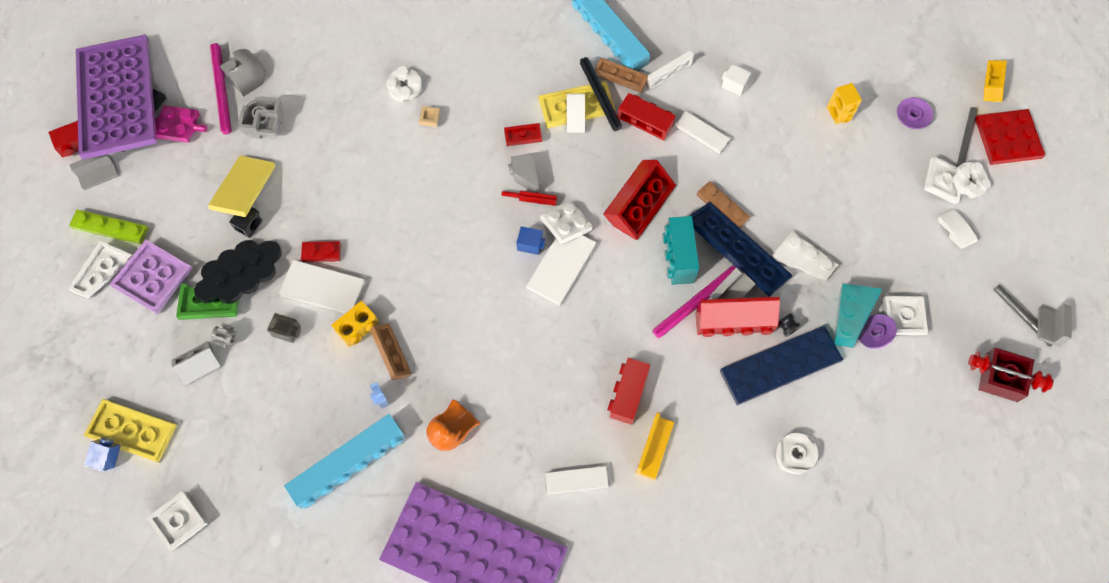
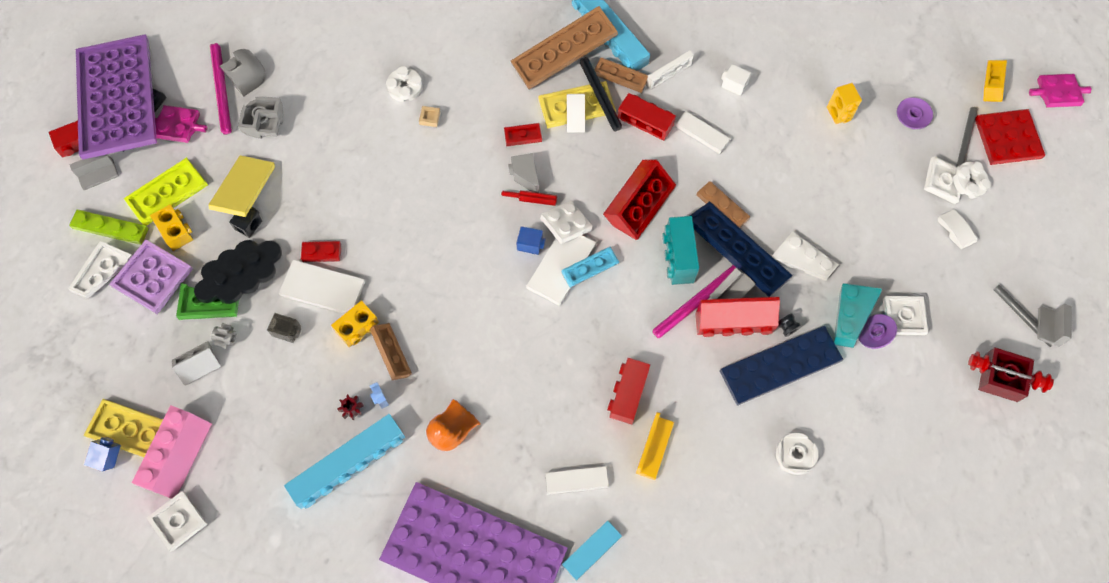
none -> neon yellow tile [123,157,208,226]
none -> bright pink slope [132,405,212,499]
none -> yellow brick [150,204,193,251]
none -> dark red gear [337,394,364,420]
none -> medium nougat plate [511,6,618,90]
none -> medium azure tile [561,246,619,288]
none -> medium azure tile [562,521,622,581]
none -> dark pink plate [1029,74,1091,108]

